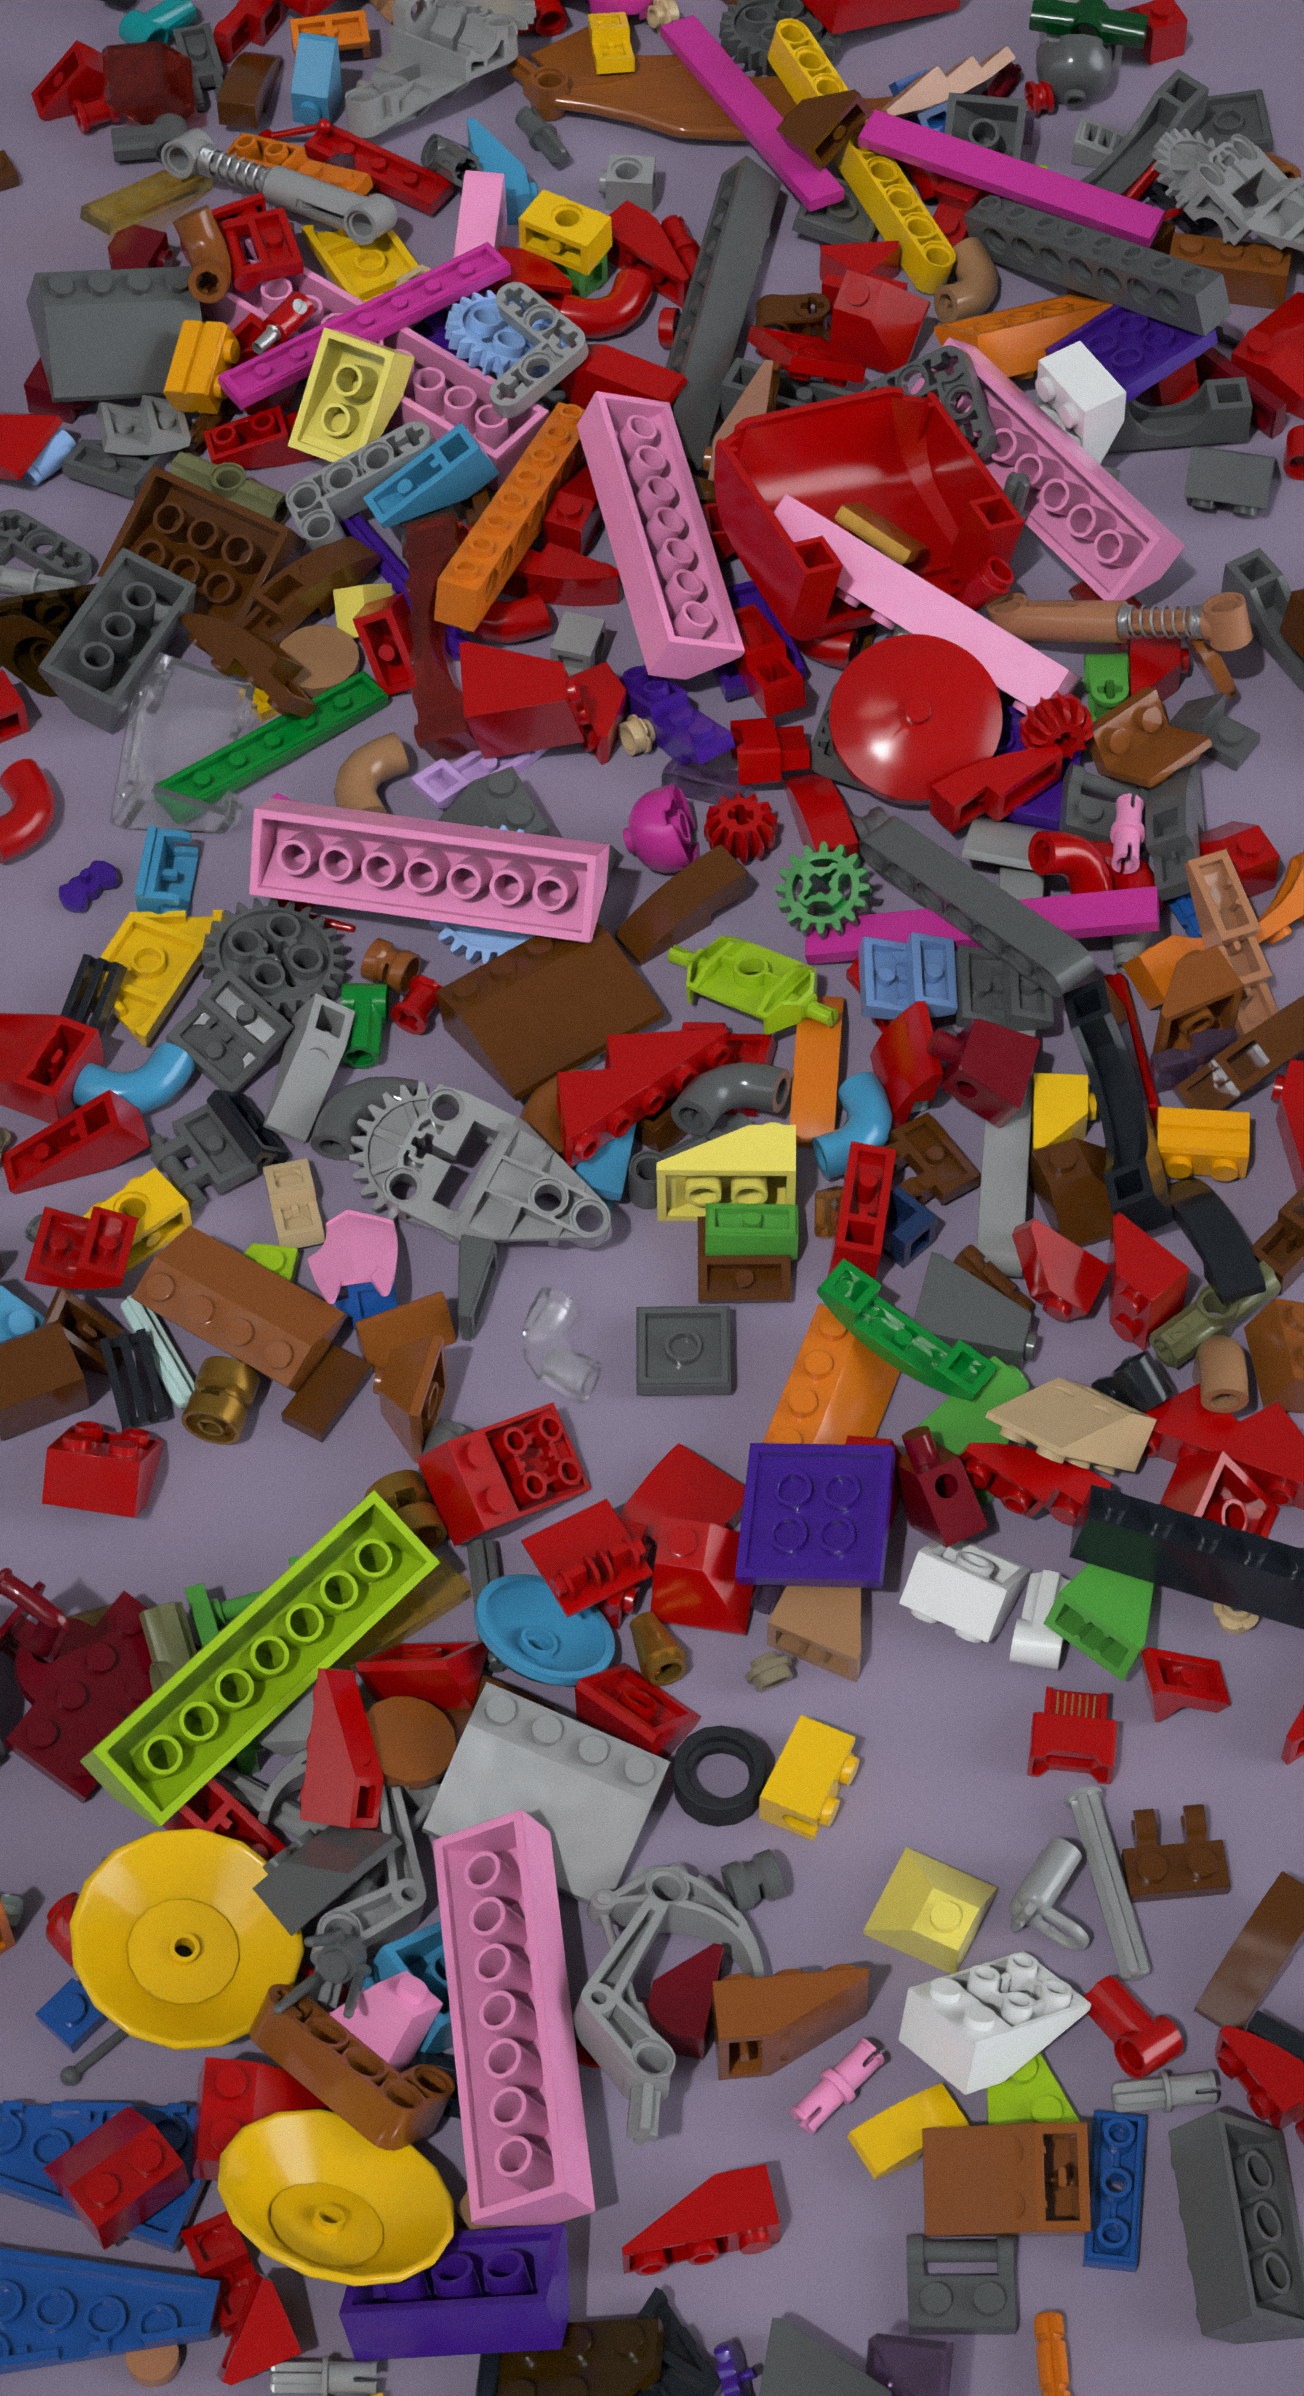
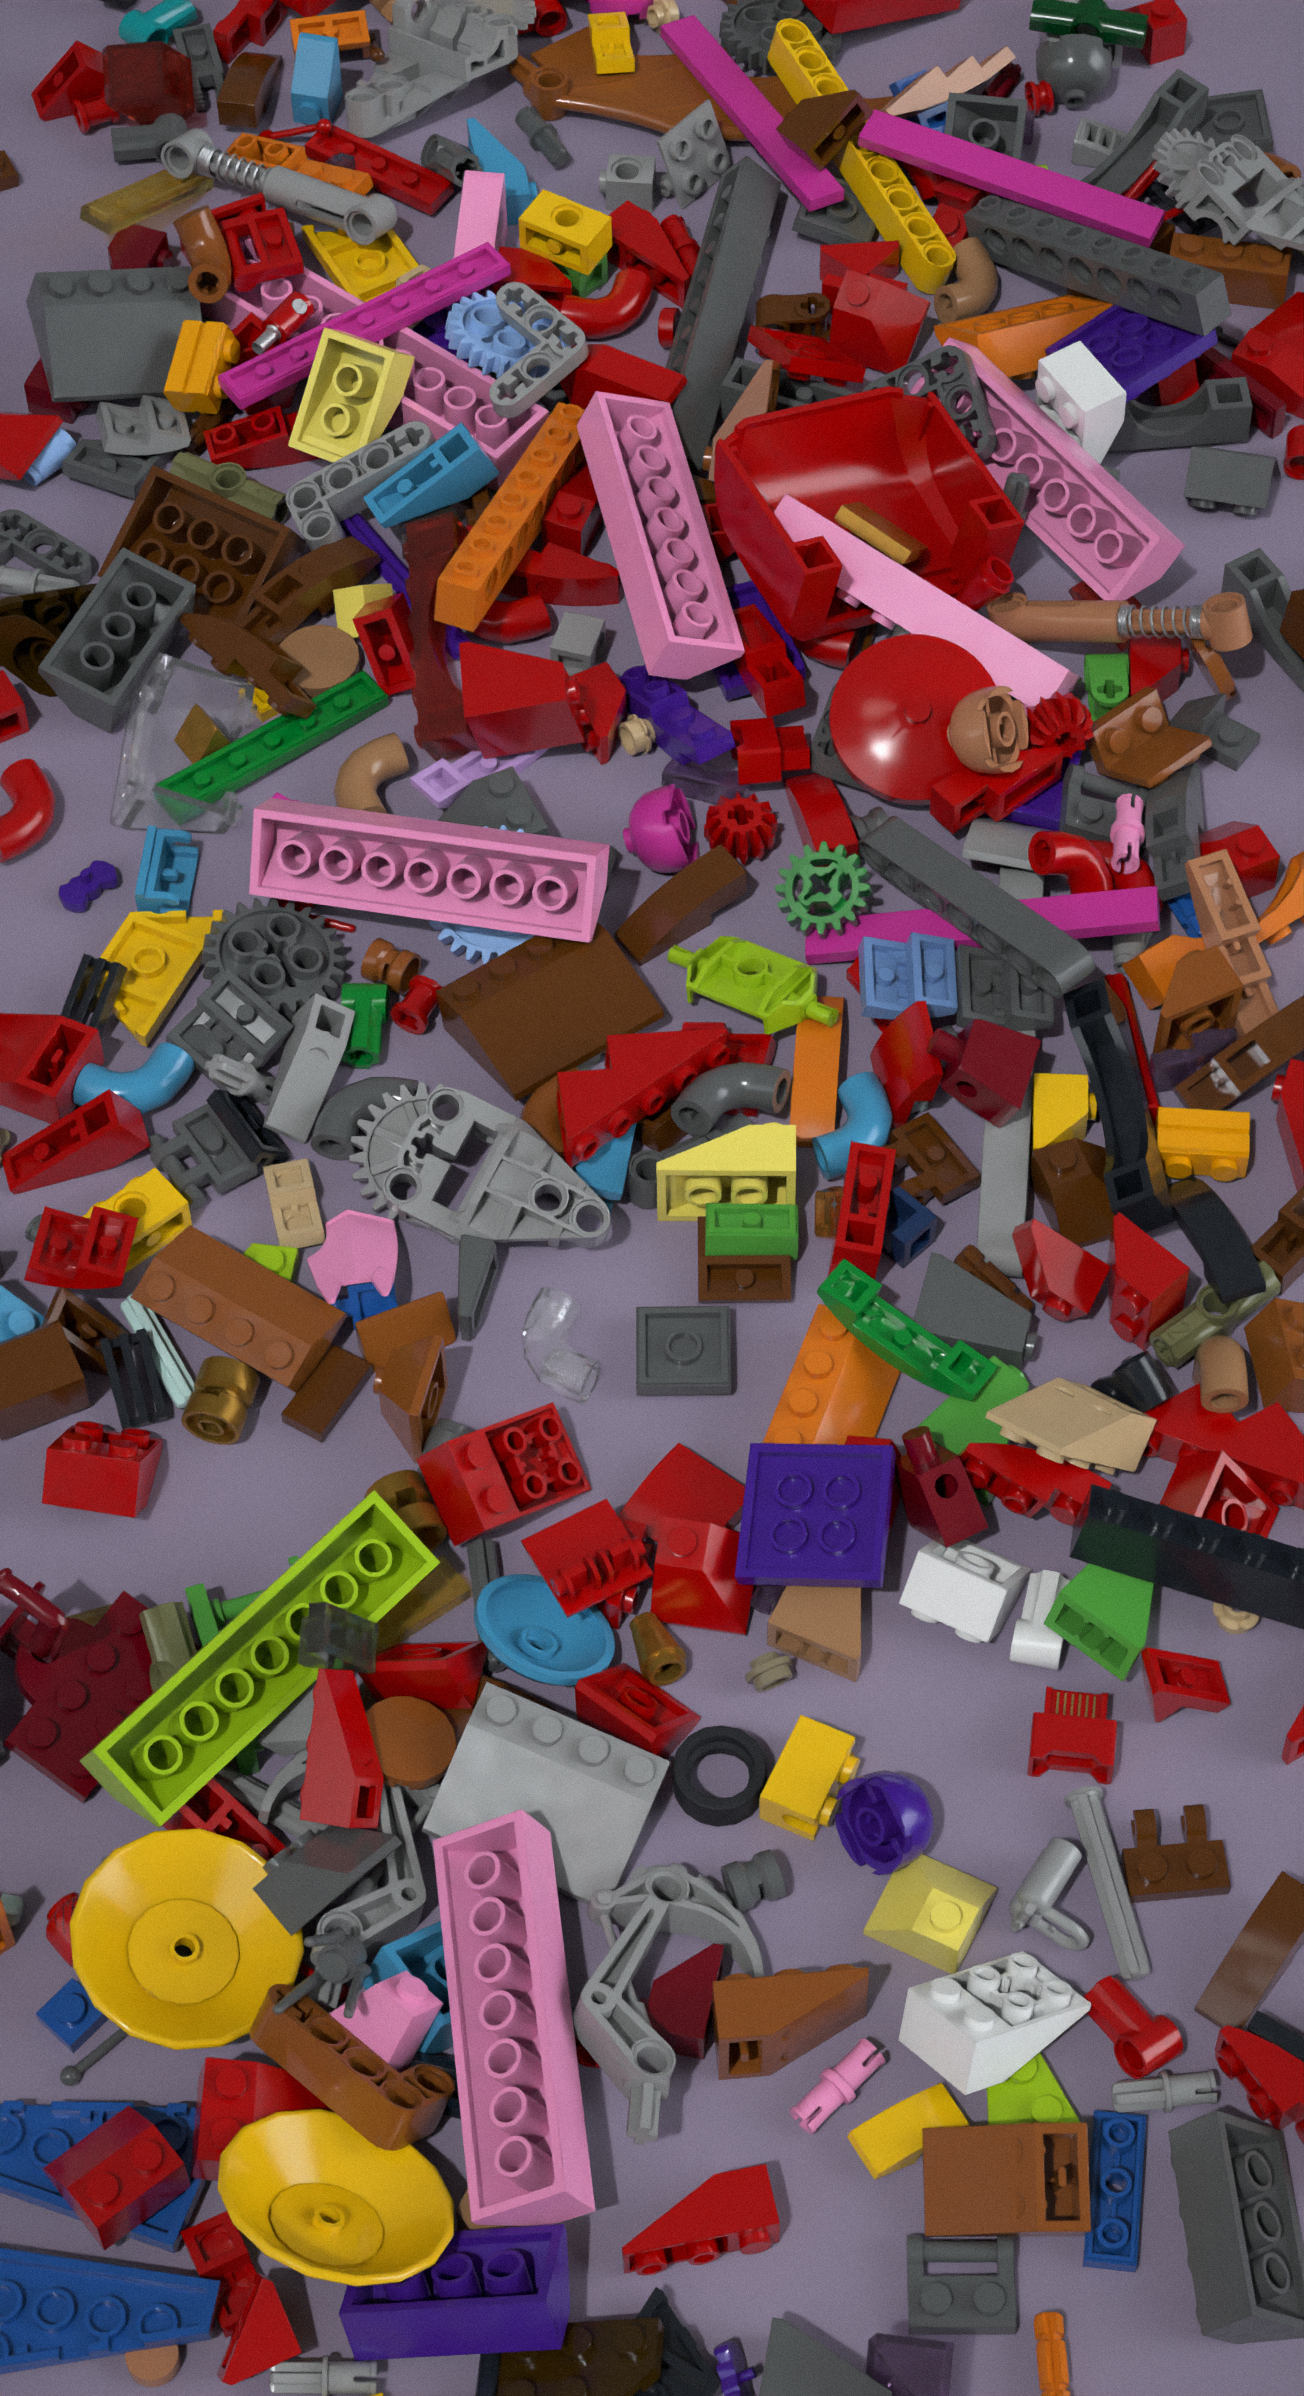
none -> pearl gold slope [174,703,230,764]
none -> light grey axle [205,1054,275,1105]
none -> clear smoke slope [298,1602,378,1674]
none -> reddish brown hinge [369,33,385,63]
none -> light grey hinge [656,99,733,209]
none -> dark purple cylinder [835,1770,934,1876]
none -> nougat cylinder [947,686,1029,774]

